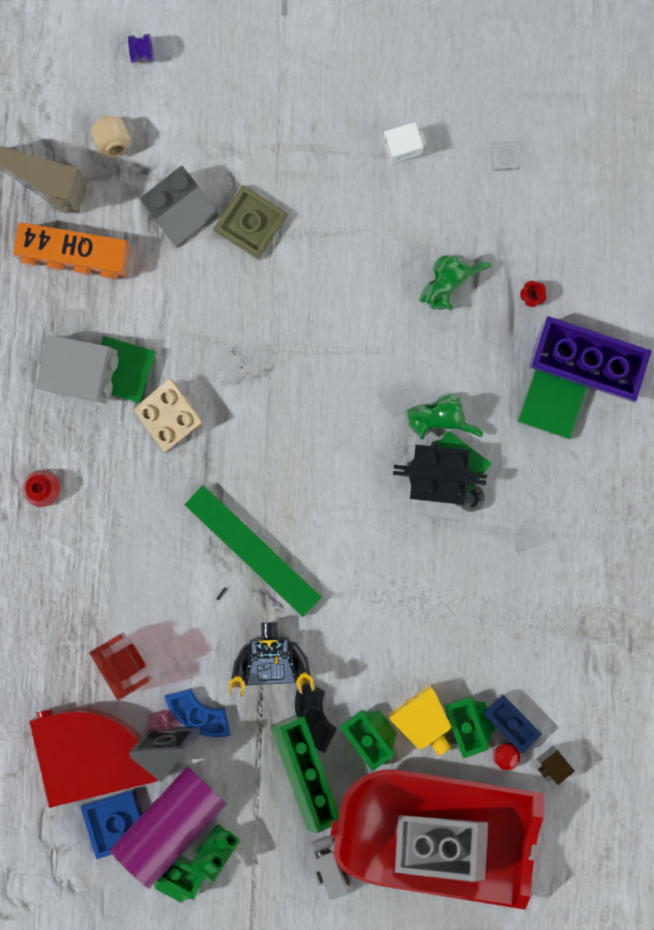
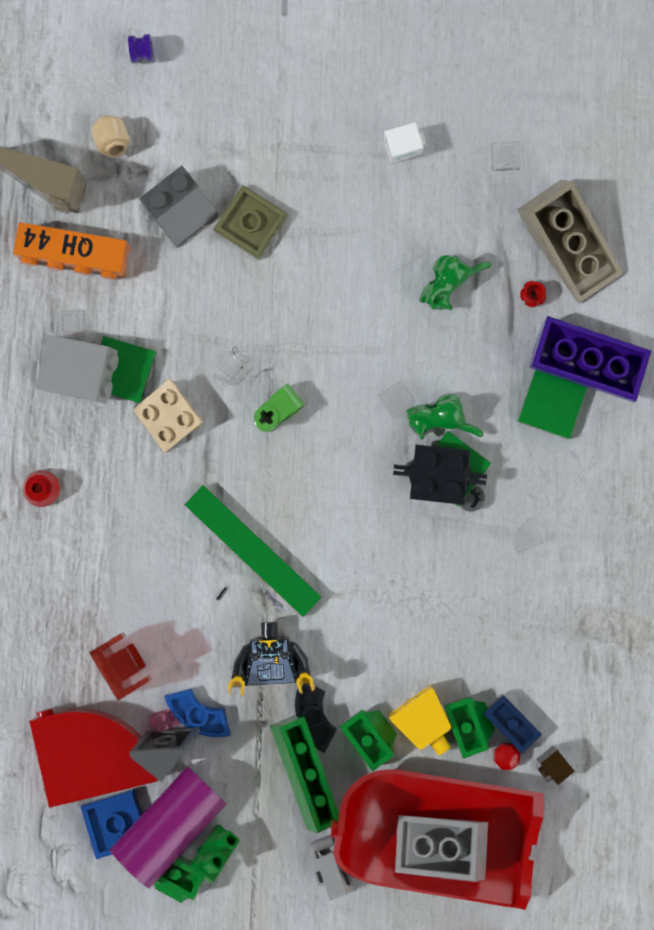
none -> bright green piece [254,383,305,432]
none -> dark tan slope [517,180,623,303]

